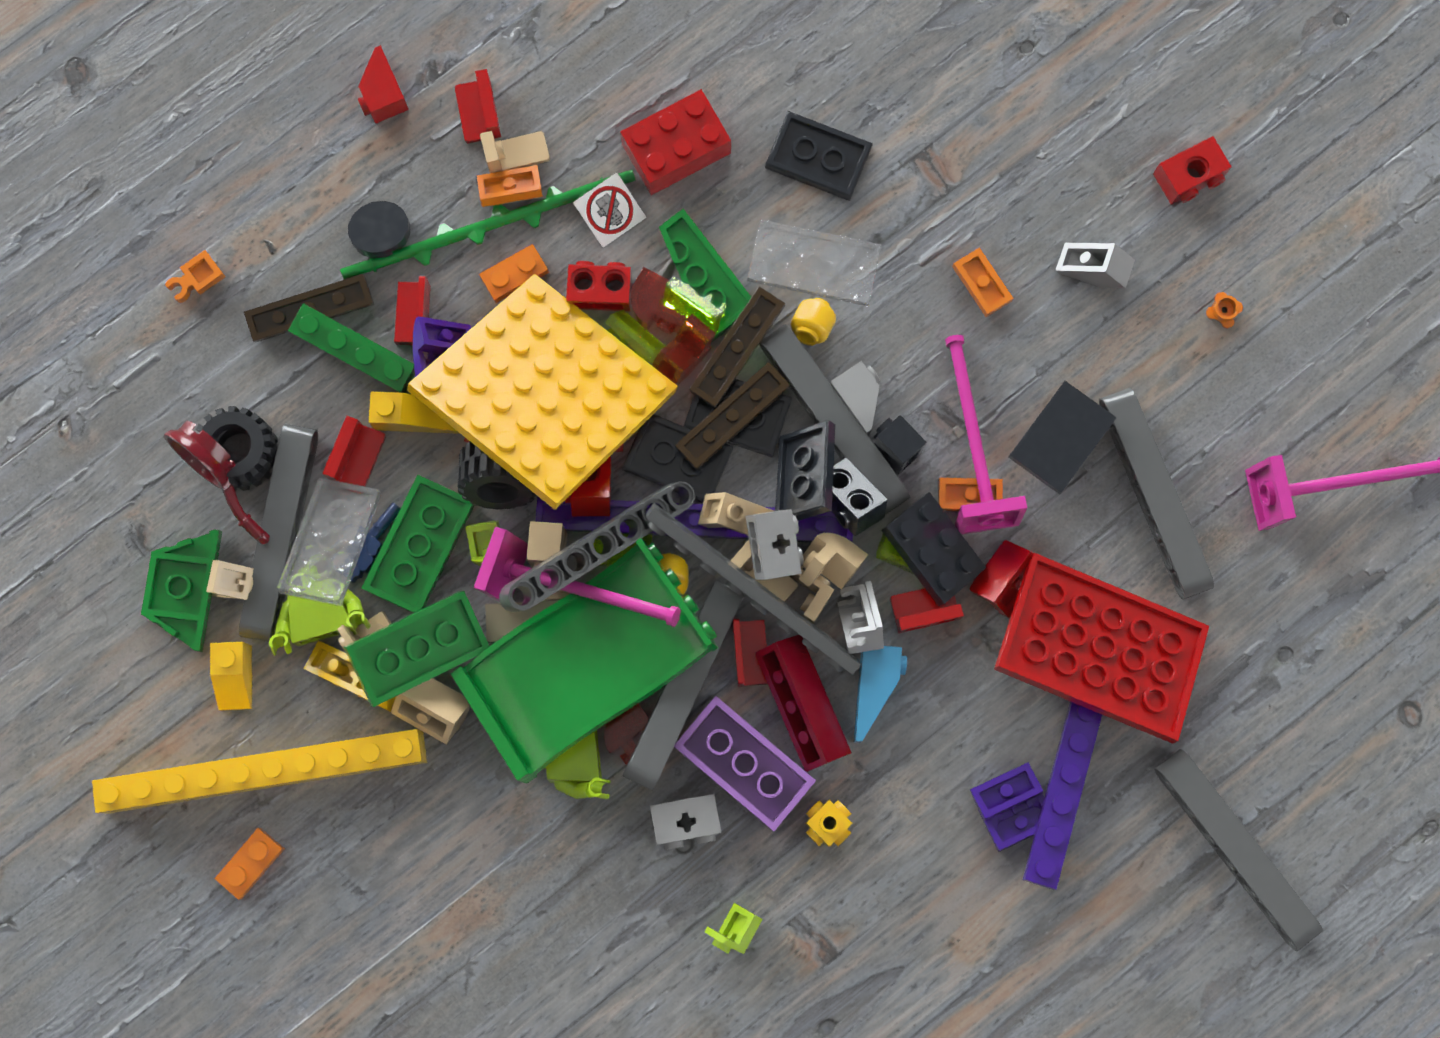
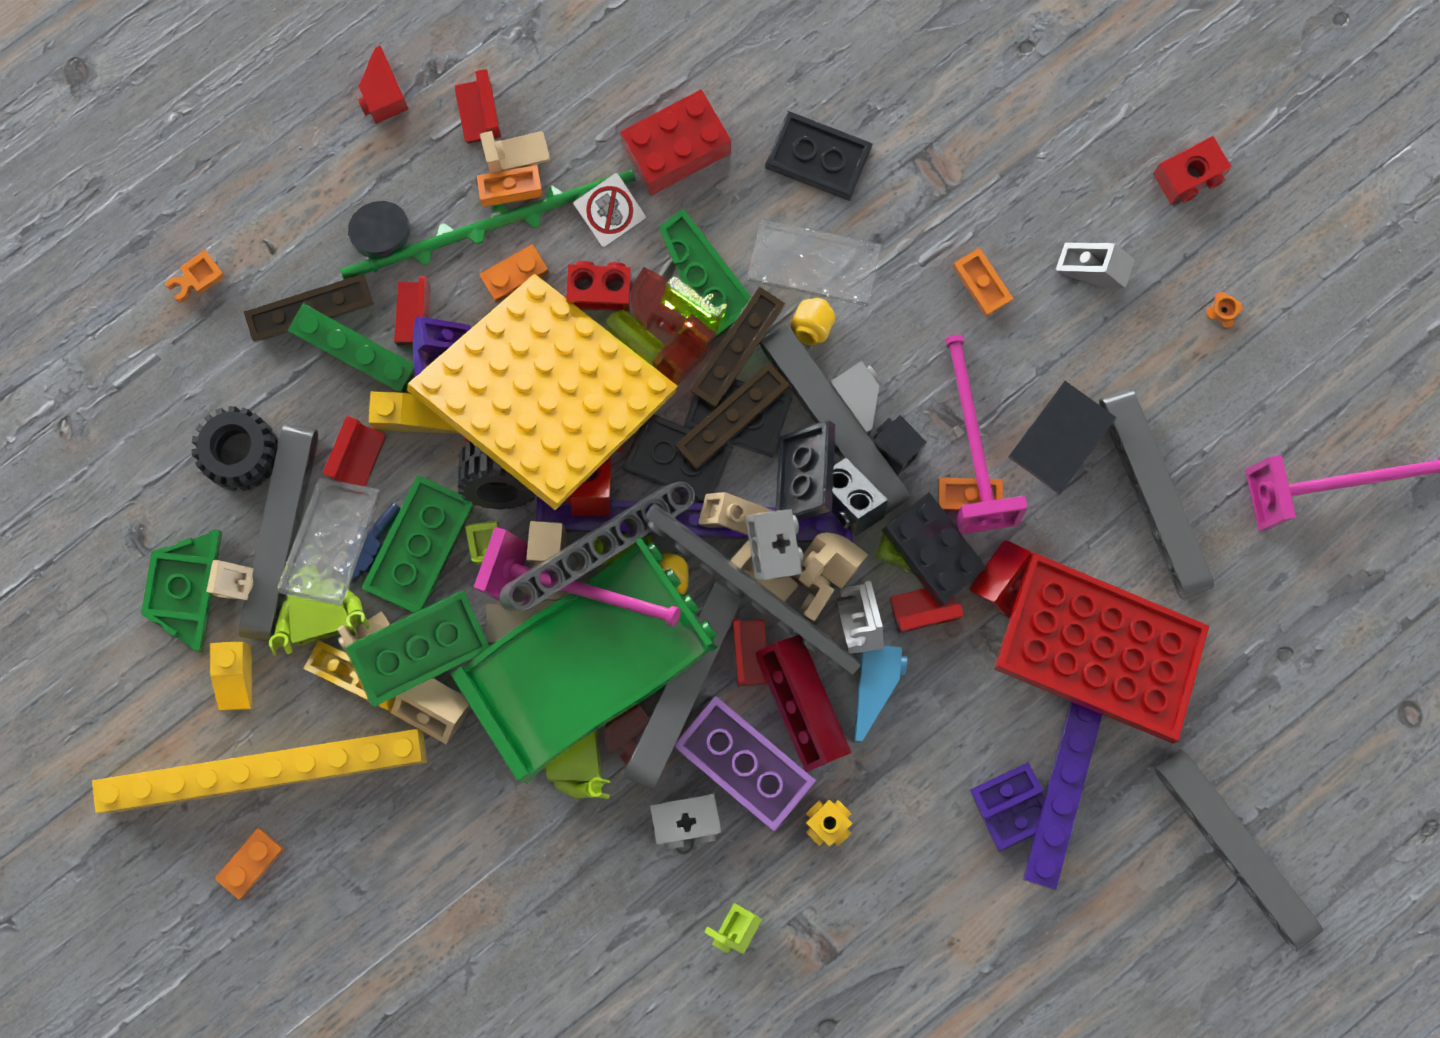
dark red piece [163,420,270,545] -> none

